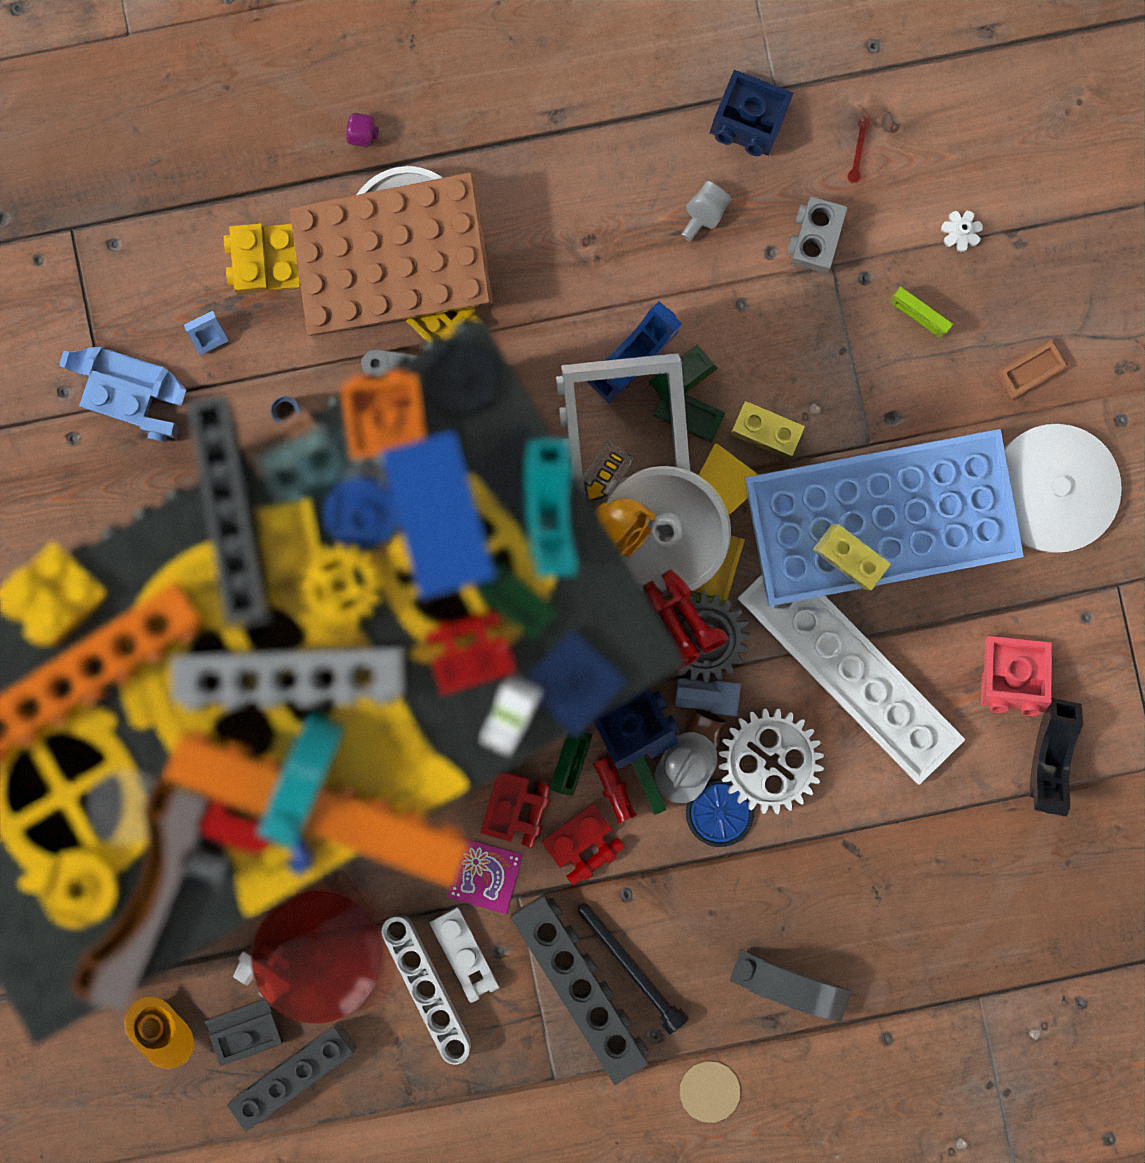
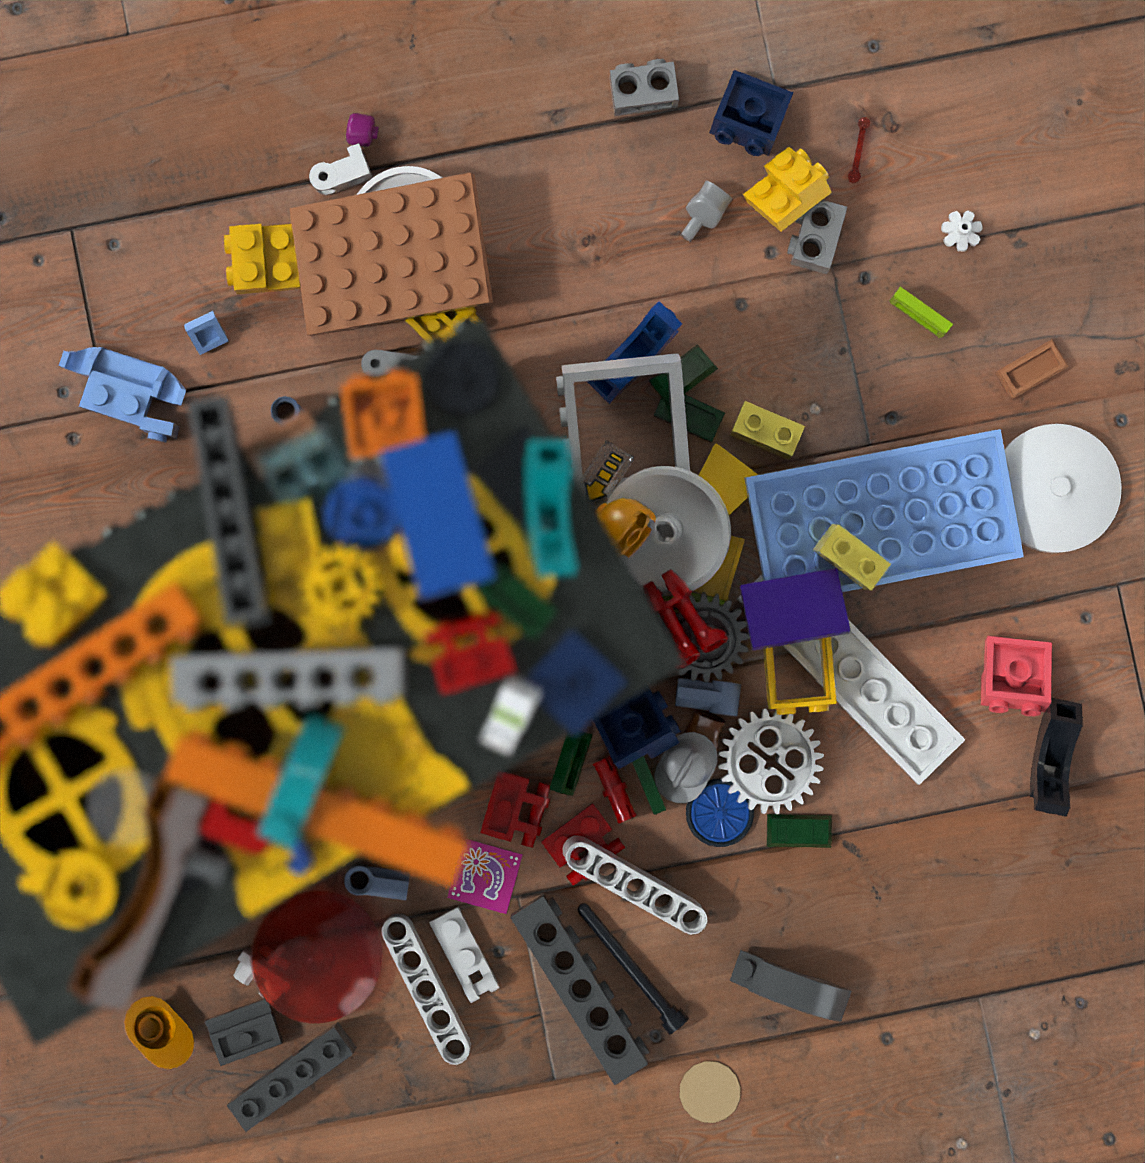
none -> white leg [309,143,373,195]
none -> sand blue piece [344,864,410,900]
none -> white beam [563,835,707,934]
none -> light grey brick [609,59,679,116]
none -> dark purple tile [740,568,851,651]
none -> yellow plate [743,147,832,232]
none -> yellow window [763,637,837,715]
none -> dark green tile [766,814,832,848]

